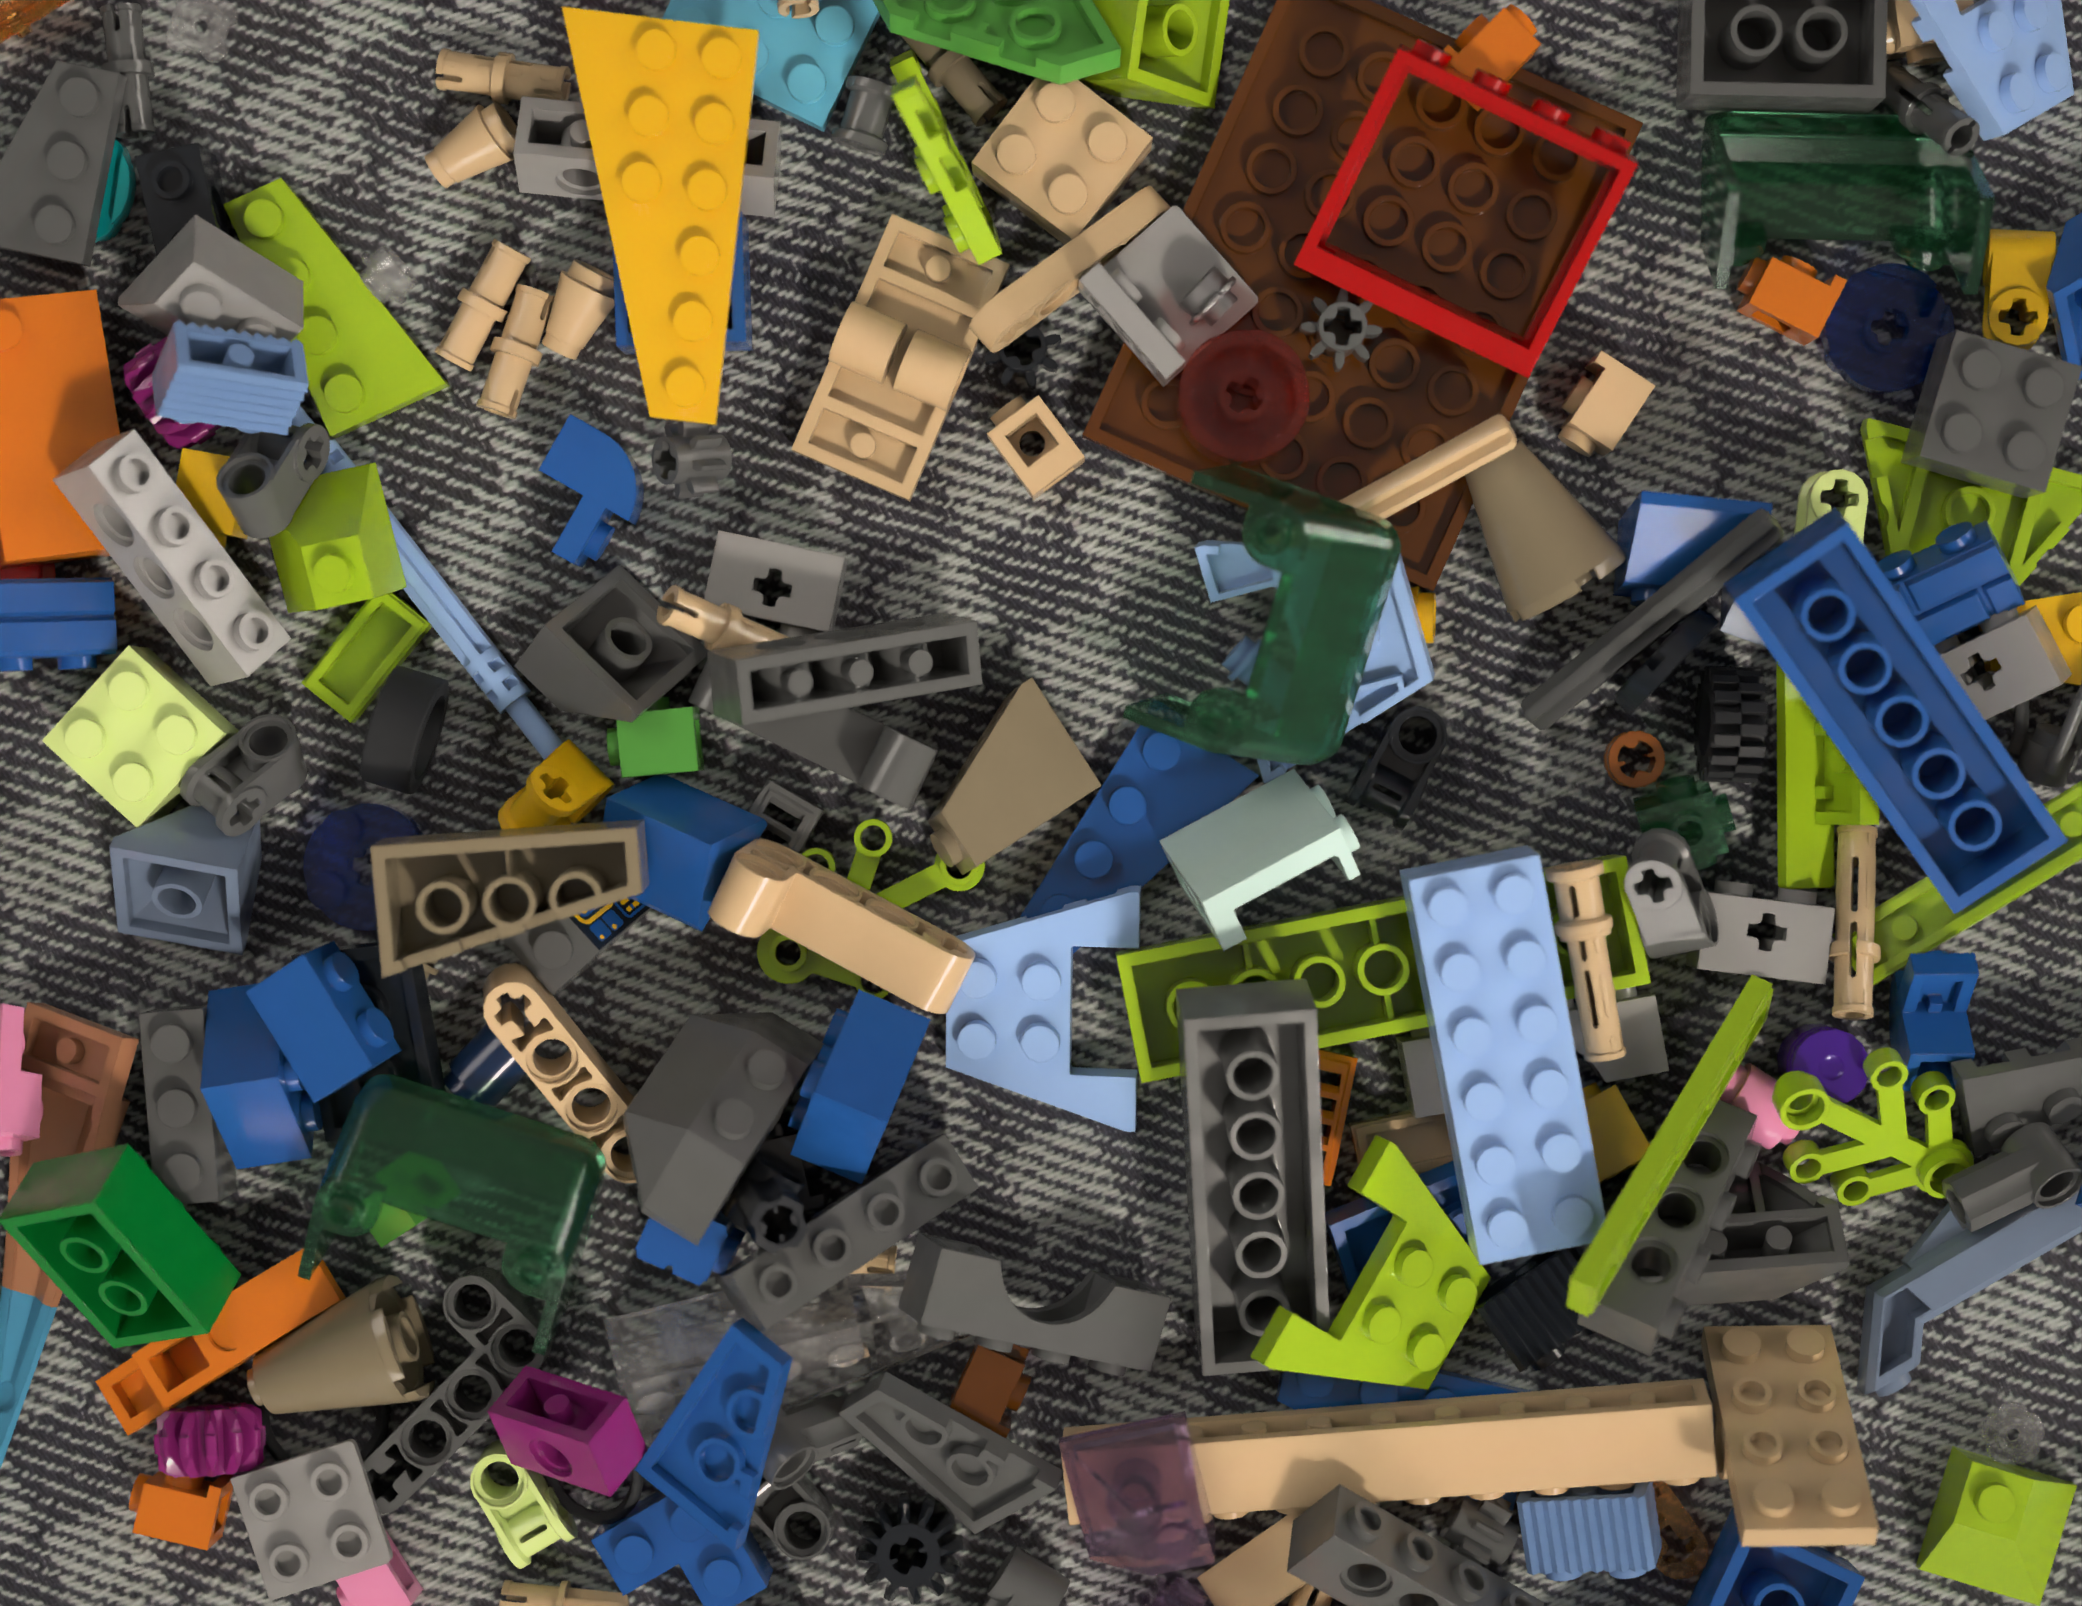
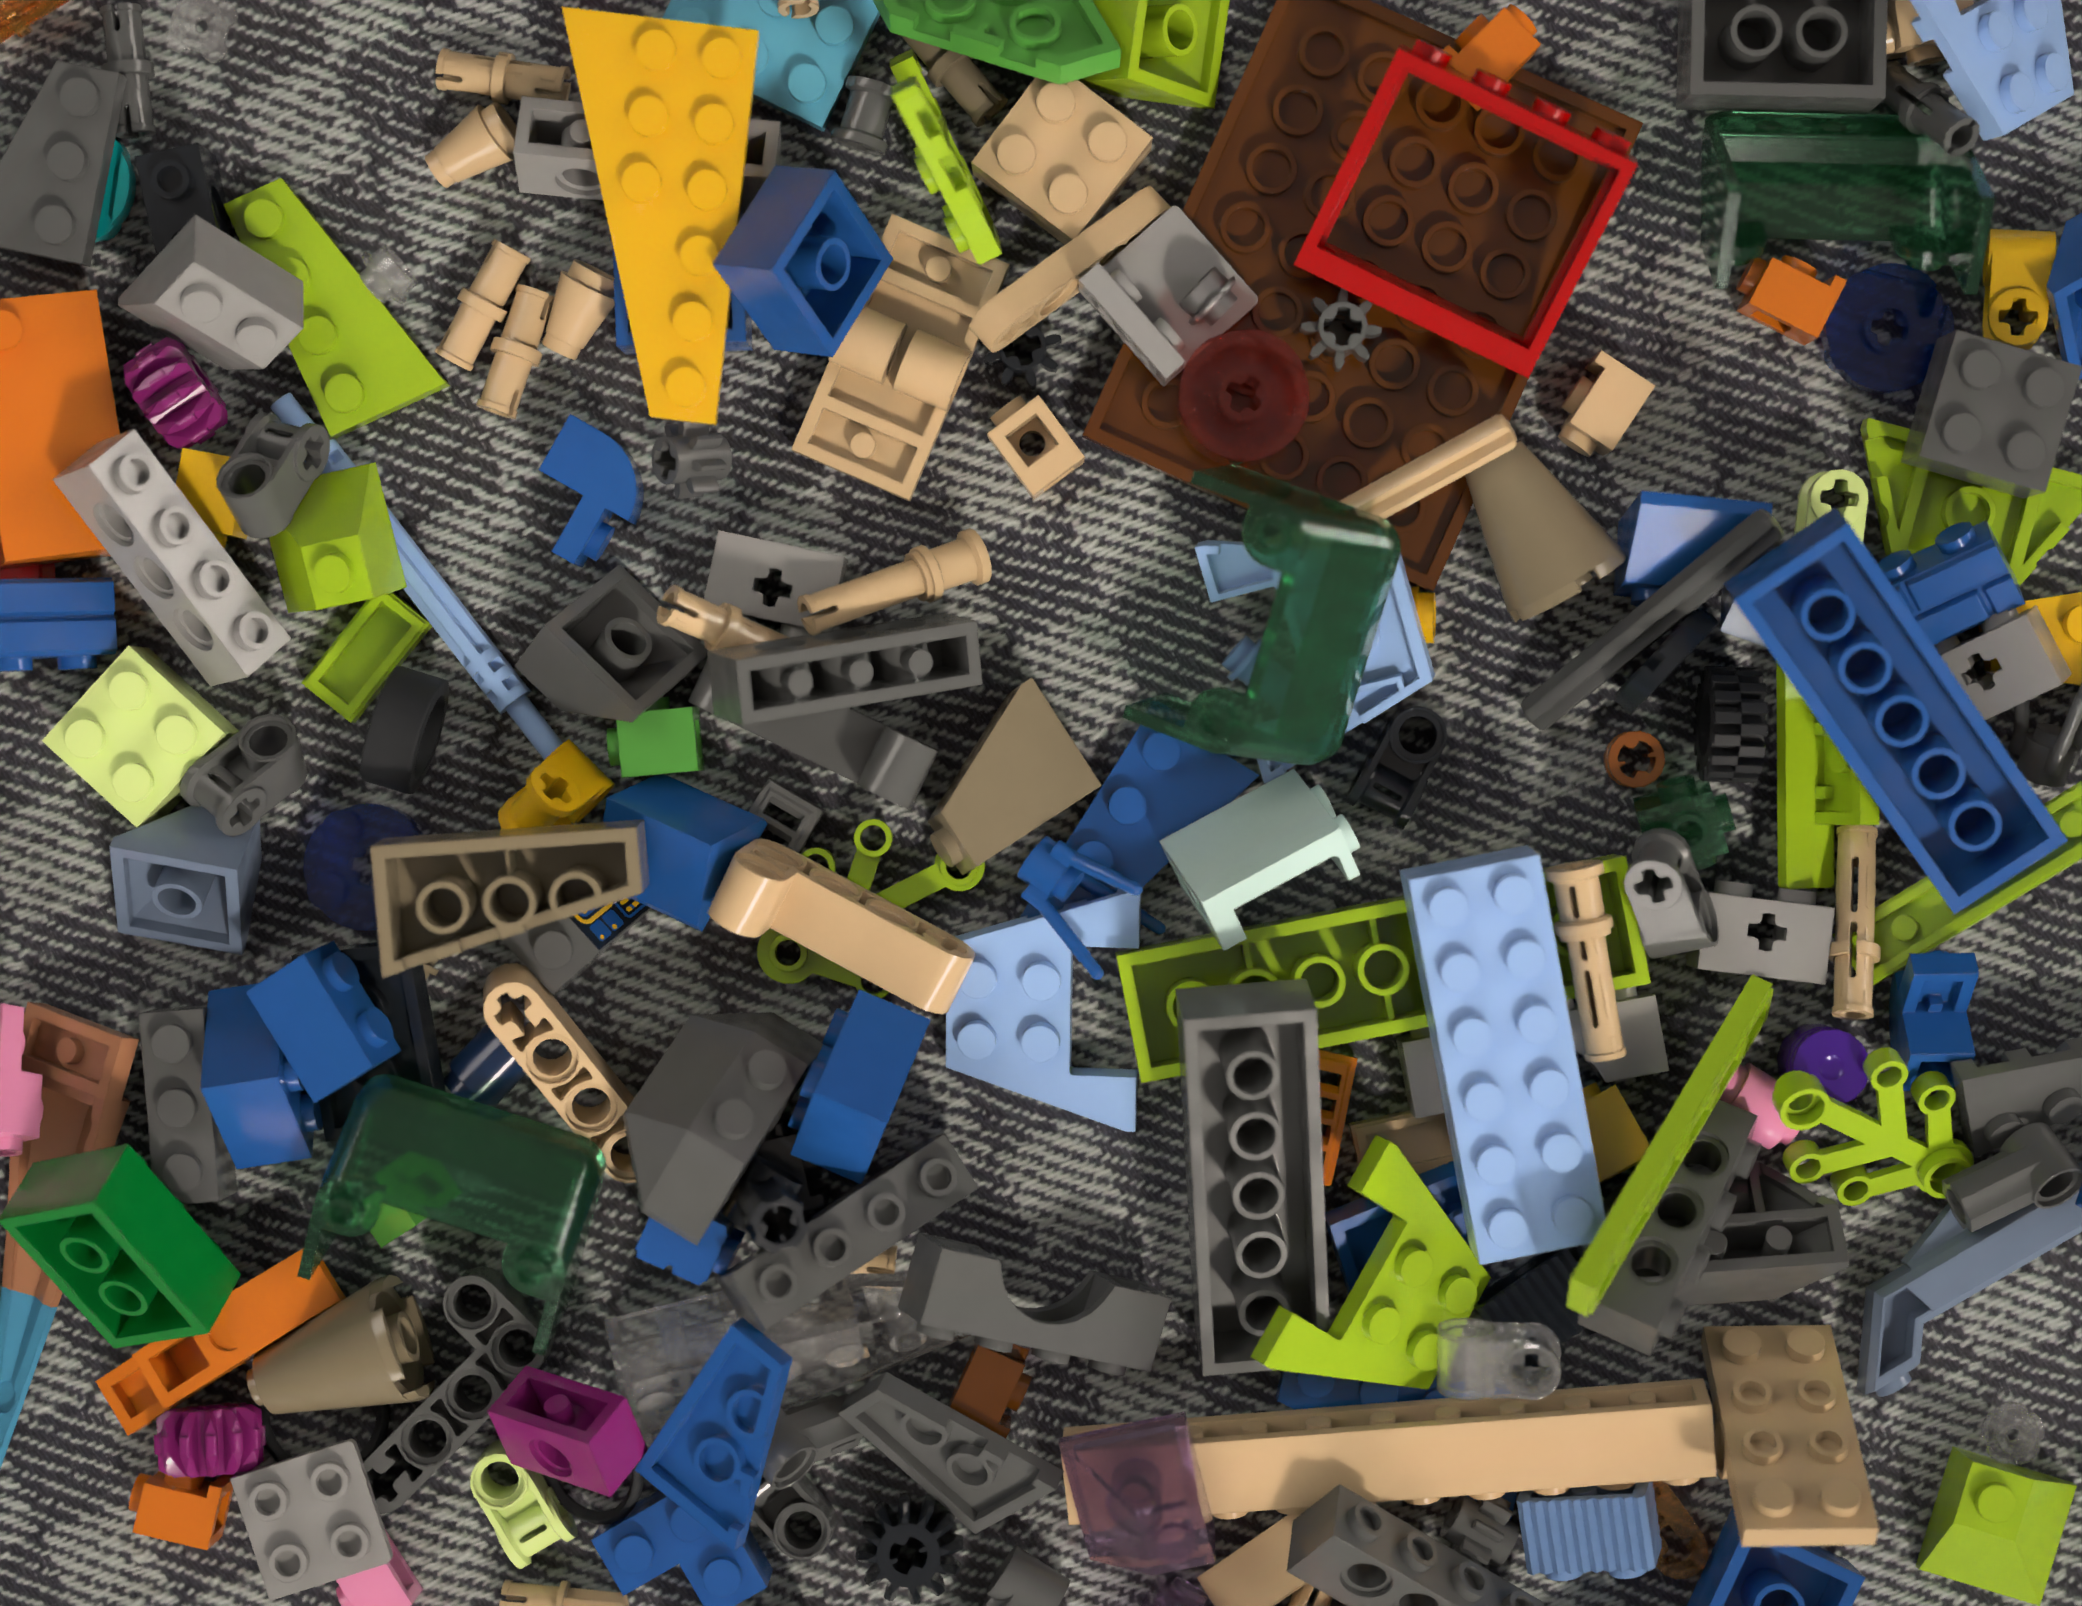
medium blue brick [152,320,308,435] -> none
none -> blue brick [712,165,893,357]
none -> tan pin [797,528,992,636]
none -> blue plant [1017,836,1166,980]
none -> clear piece [1437,1318,1561,1400]

